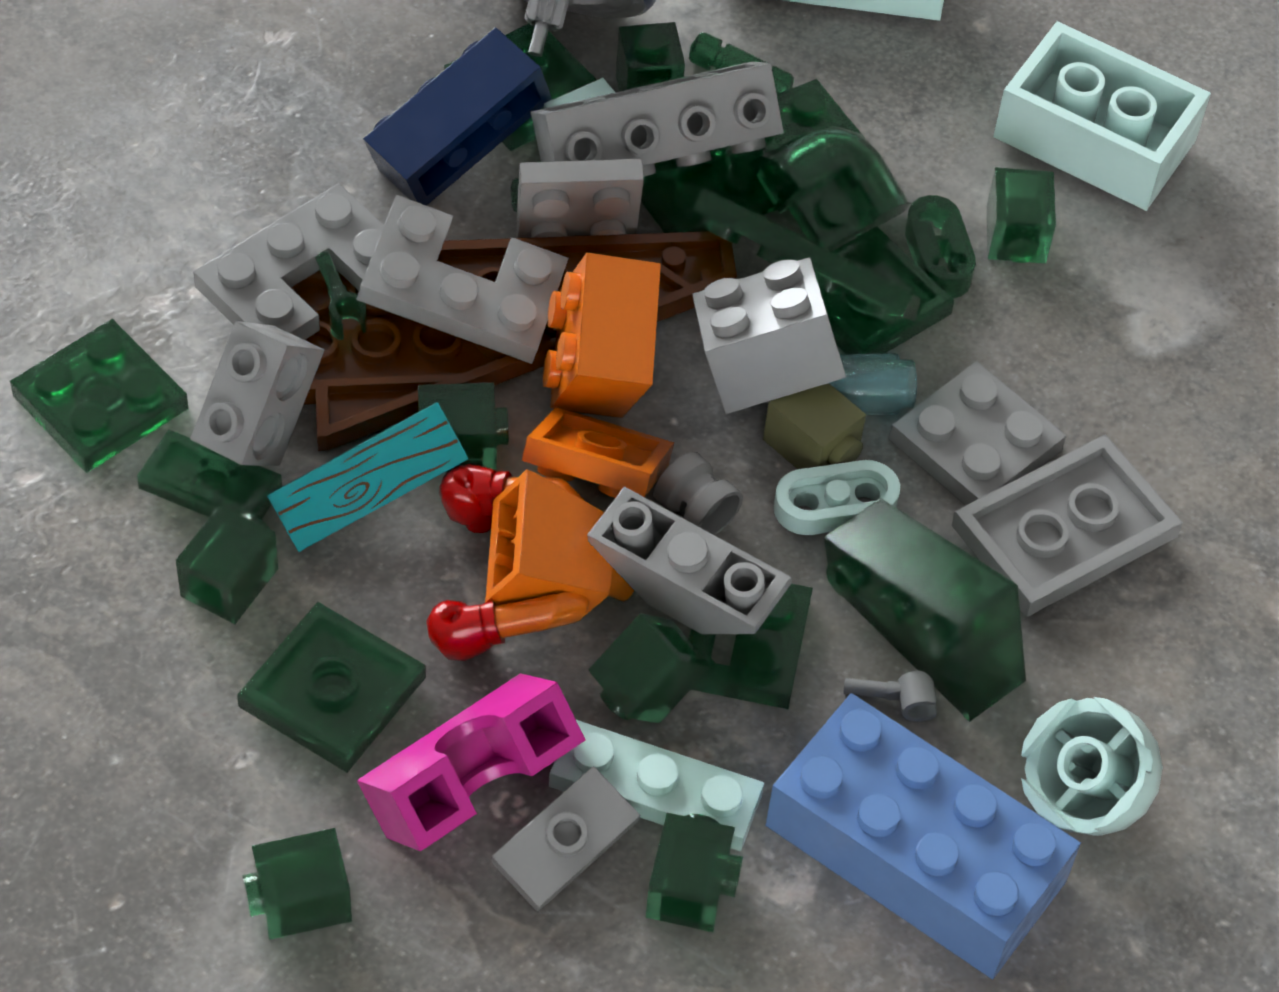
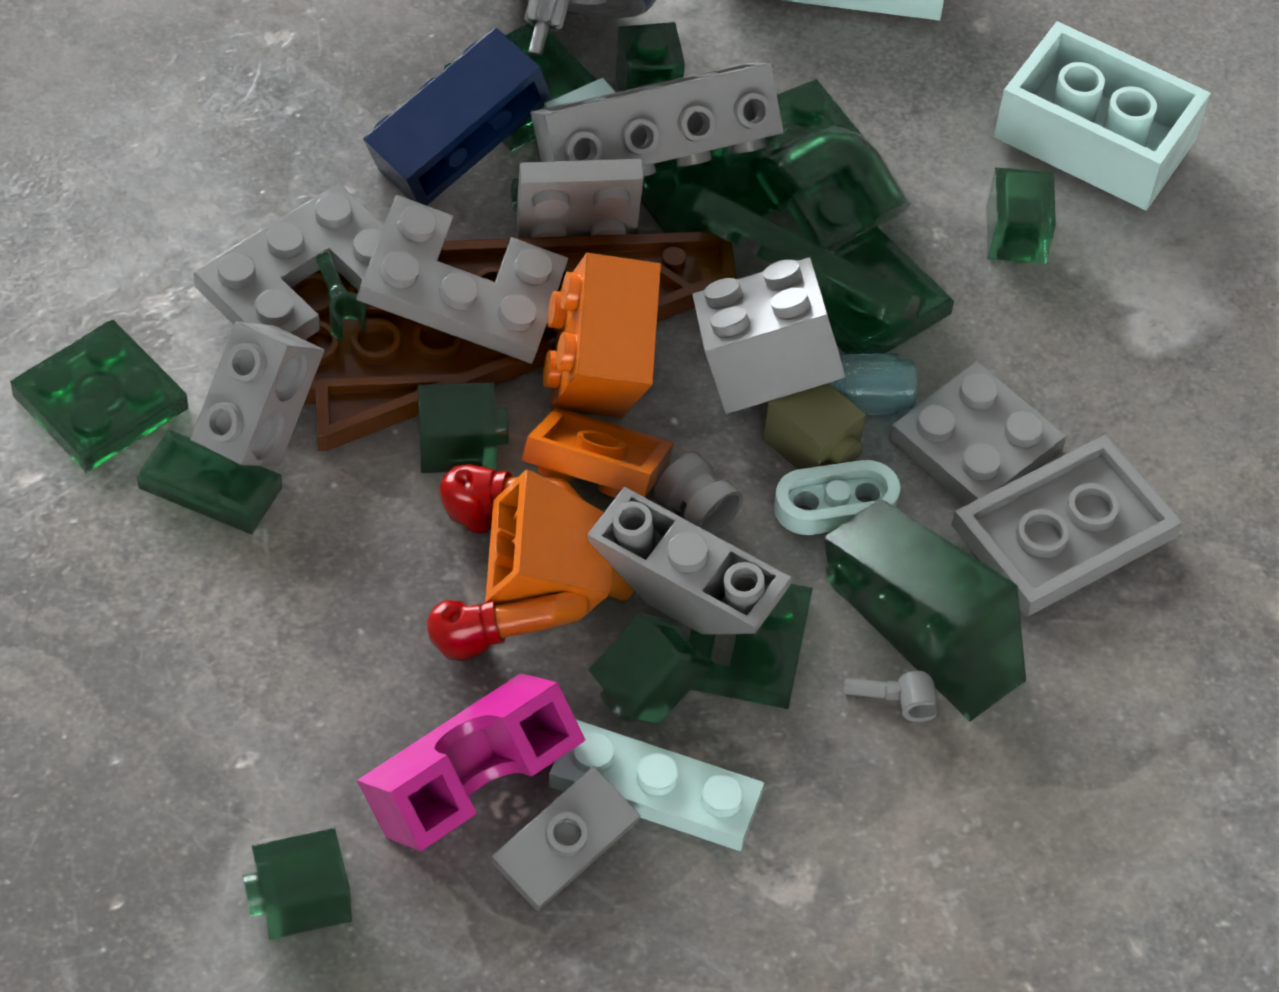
clear green brick [175,504,279,624] -> none
clear green plate [237,602,426,773] -> none
teal tile [267,402,469,552] -> none
clear green brick [645,812,744,932] -> none
clear green axle [689,32,794,104] -> none
medium blue brick [765,693,1081,980] -> none
clear green beam [905,195,976,299] -> none
light aqua cylinder [1021,697,1163,836] -> none

